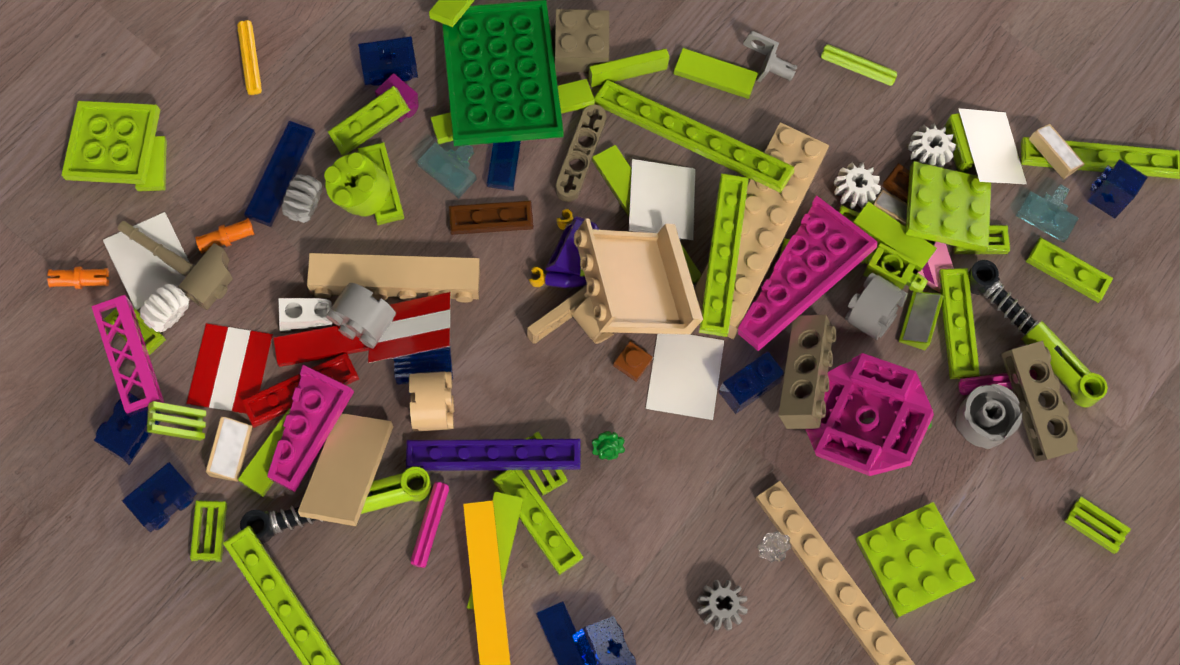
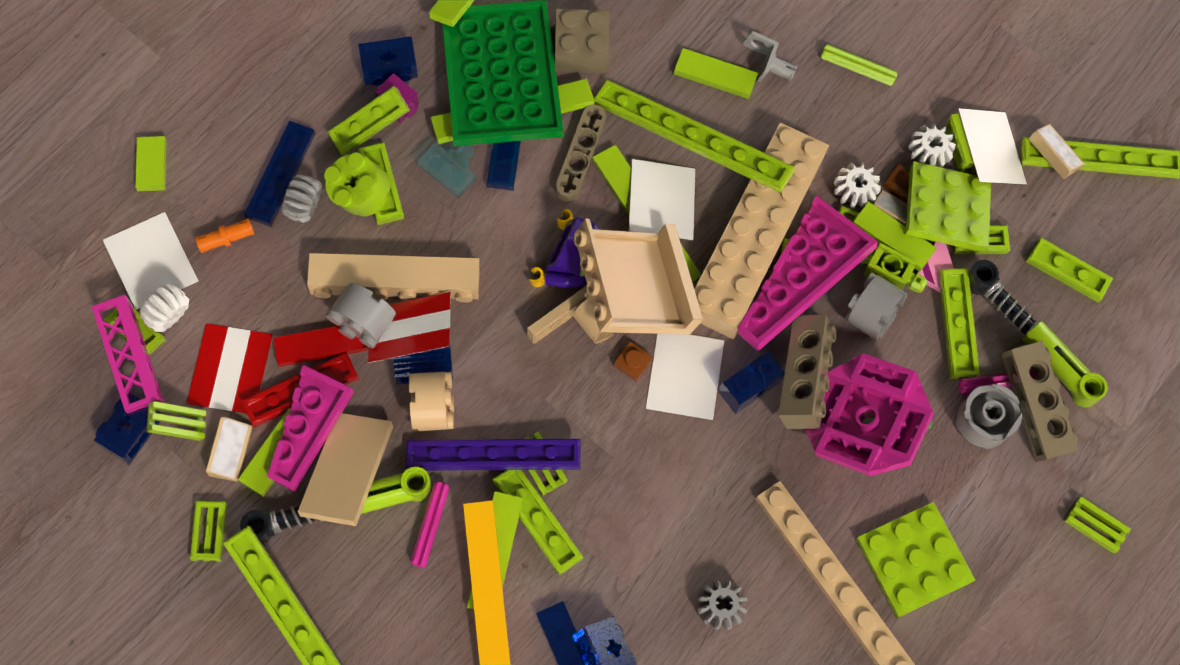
orange pin [47,267,109,289] -> none
lime plate [61,101,160,185] -> none
dark tan piece [118,221,233,310] -> none
clear blue brick [122,462,197,533] -> none
yellow axle [237,20,262,95] -> none
white leg [279,298,333,332] -> none
reddish brown tile [449,200,534,235] -> none
lime tile [589,49,669,87] -> none
green plant [592,431,625,460] -> none
lime tile [699,173,749,337] -> none
clear plant [757,531,791,562] -> none
flat silver slope [898,291,944,351] -> none
clear light blue hinge [1016,184,1079,242] -> none
clear blue brick [1088,159,1148,218] -> none

